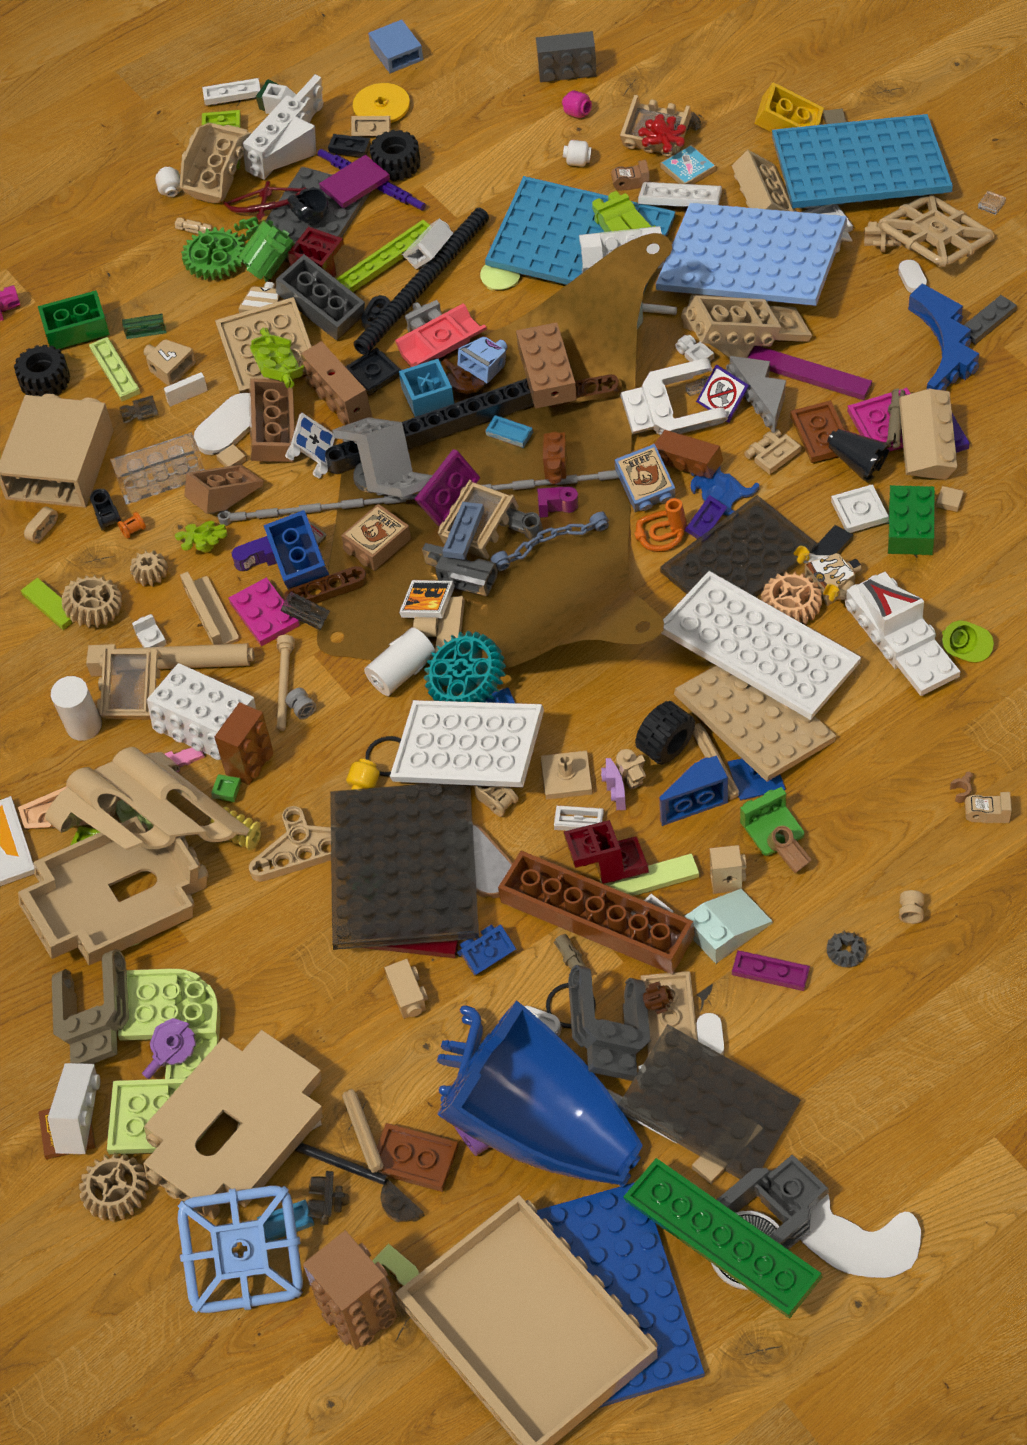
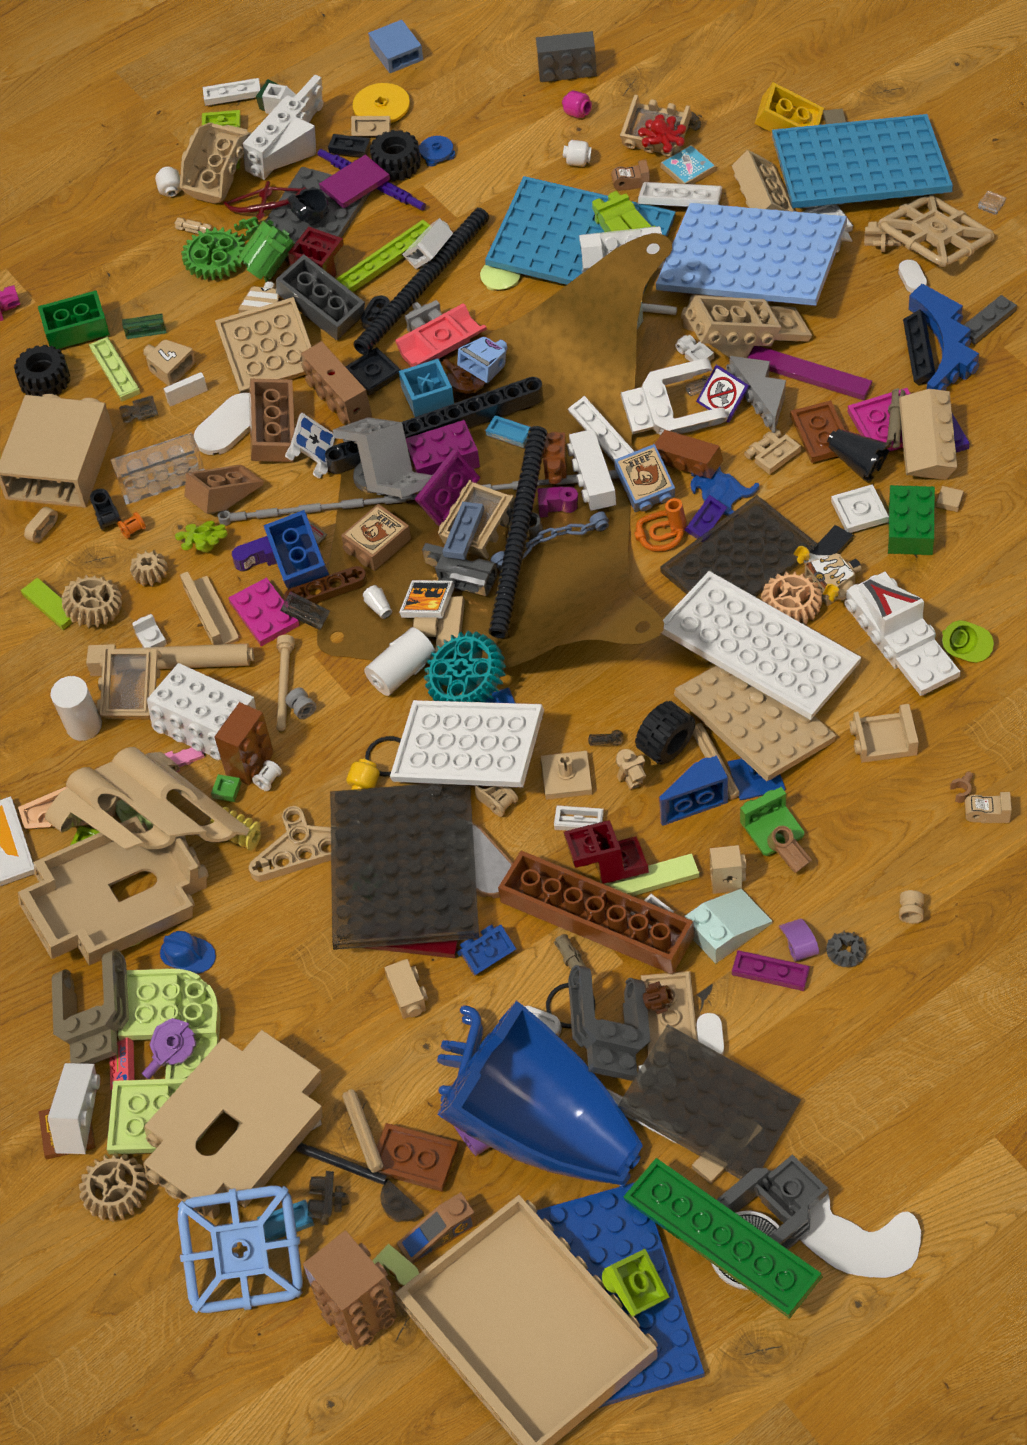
tan tile [216,444,247,467] -> none
lime plate [250,328,304,388] -> none
medium nougat brick [516,322,577,409] -> none
reddish brown beam [550,374,622,407] -> none
lavender slope [601,758,626,810] -> none
none -> coral tile [110,1037,135,1091]
none -> blue piece [160,931,216,974]
none -> white bush [252,760,282,791]
none -> white cone [363,585,392,619]
none -> slope [397,1192,477,1264]
none -> magenta brick [406,420,480,475]
none -> blue piece [419,136,455,167]
none -> black piece [488,426,548,638]
none -> white brick [566,429,616,511]
none -> white tile [568,396,634,463]
none -> clear smoke arm [588,730,624,746]
none -> lime slope [602,1249,669,1316]
none -> medium lavender panel [779,919,819,962]
none -> tan panel [849,704,919,763]
none -> black plate [903,309,936,386]

